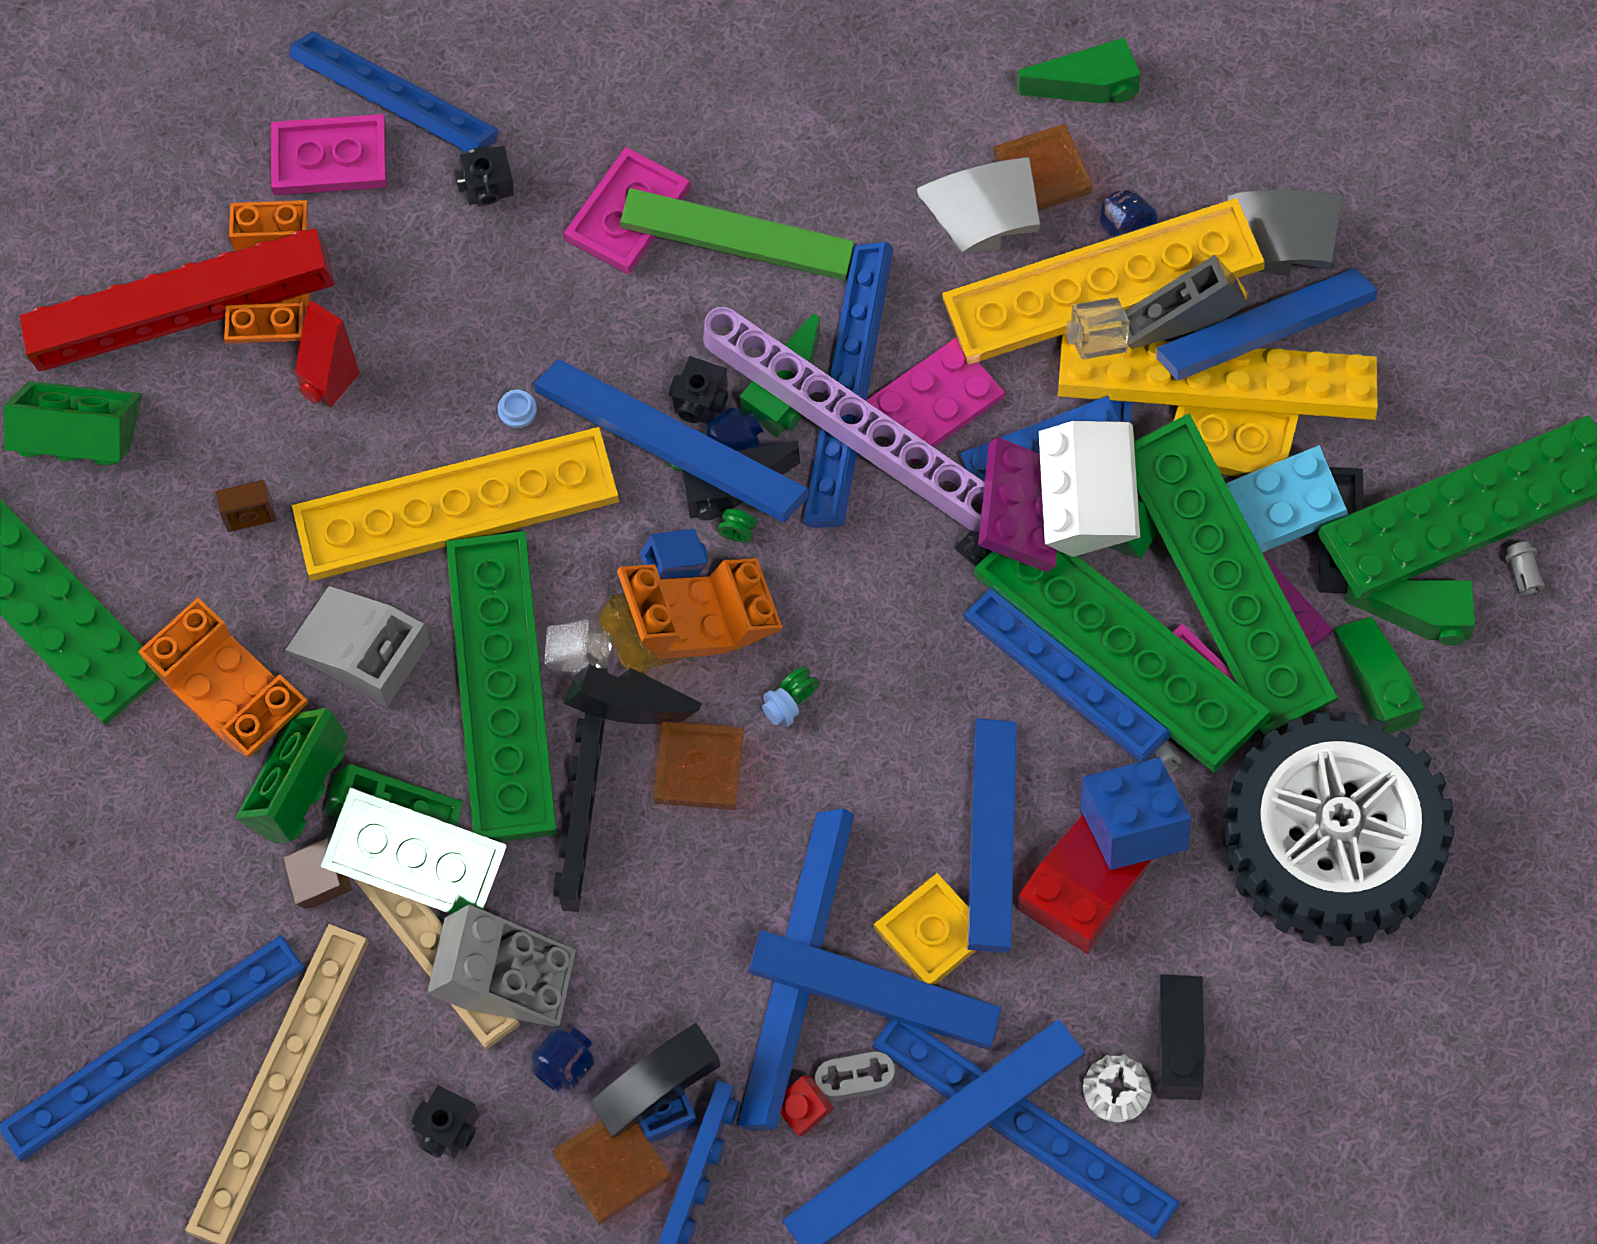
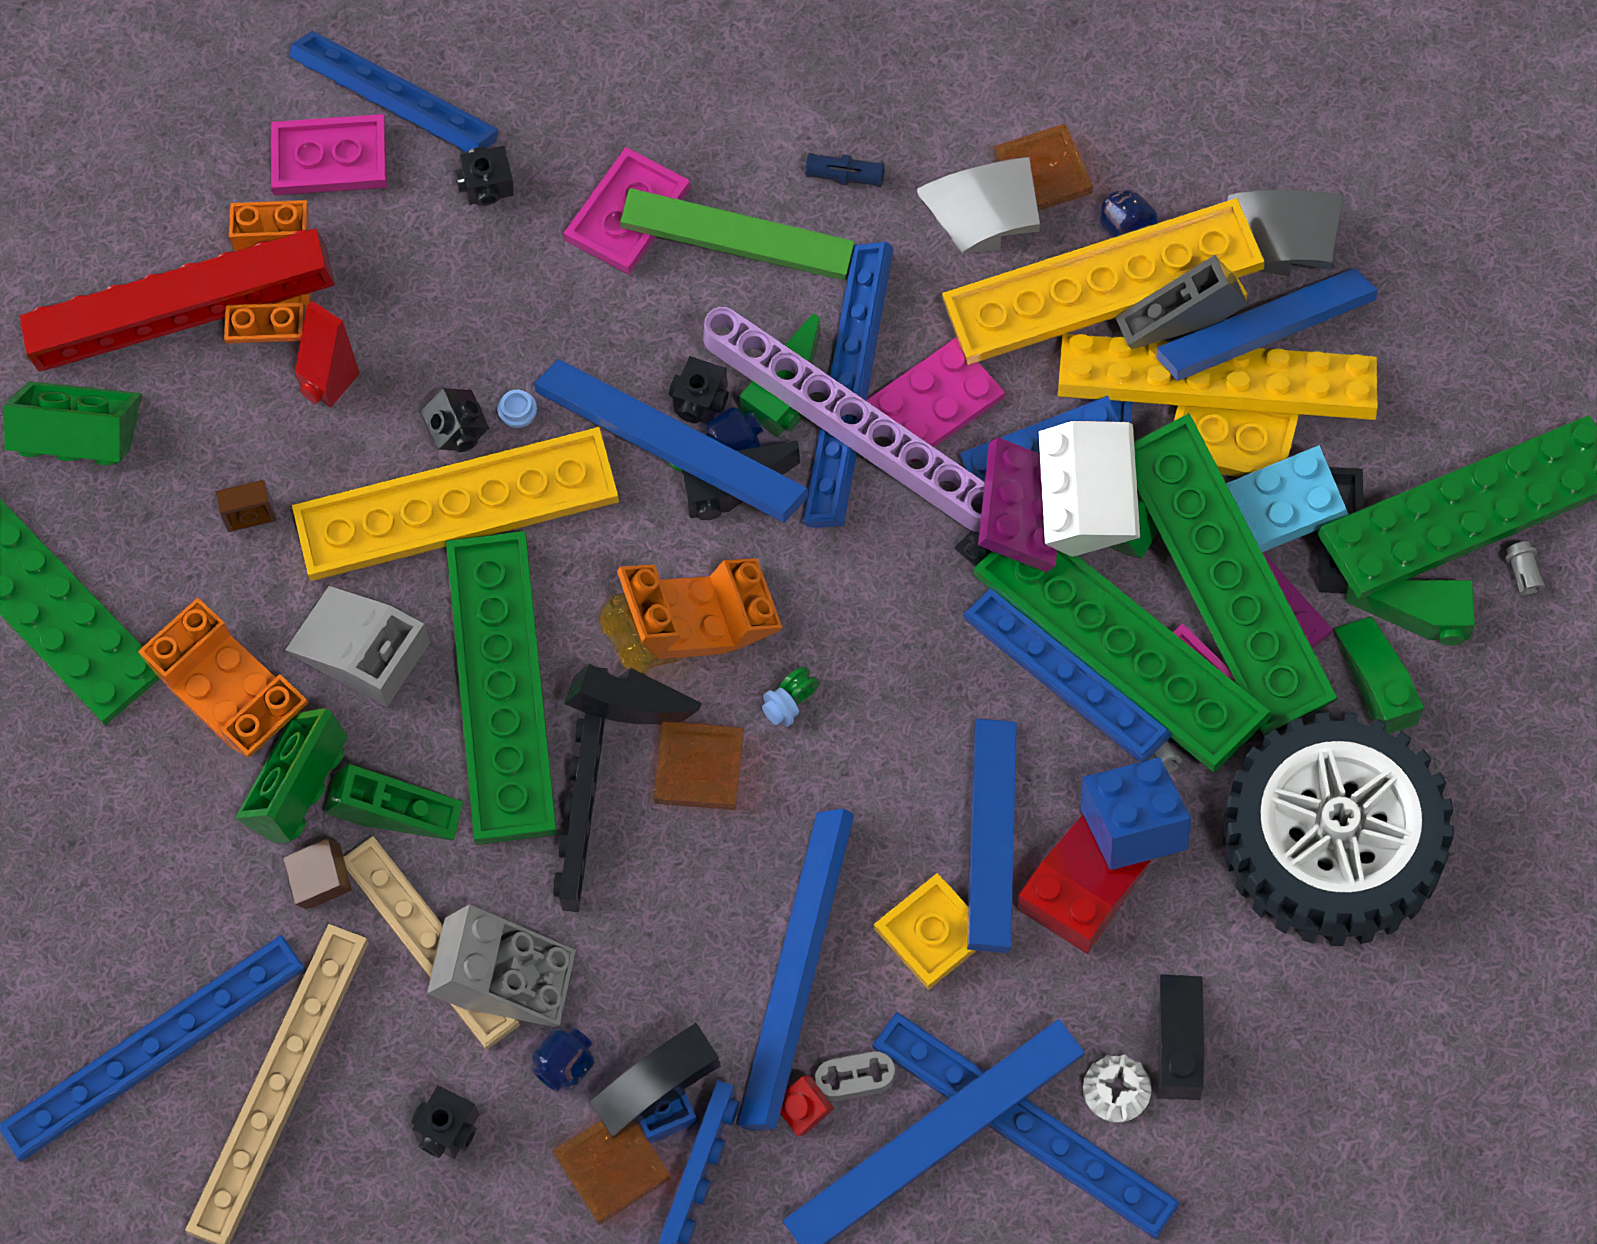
plate [320,787,507,914] -> none
clear brick [545,620,611,677] -> none
blue brick [640,528,708,579] -> none
green bush [718,509,757,543] -> none
blue tile [747,930,1001,1050] -> none
green slope [1017,37,1141,104] -> none
clear brick [1066,297,1130,359] -> none
none -> black brick [421,388,490,452]
none -> dark blue pin [805,153,885,187]

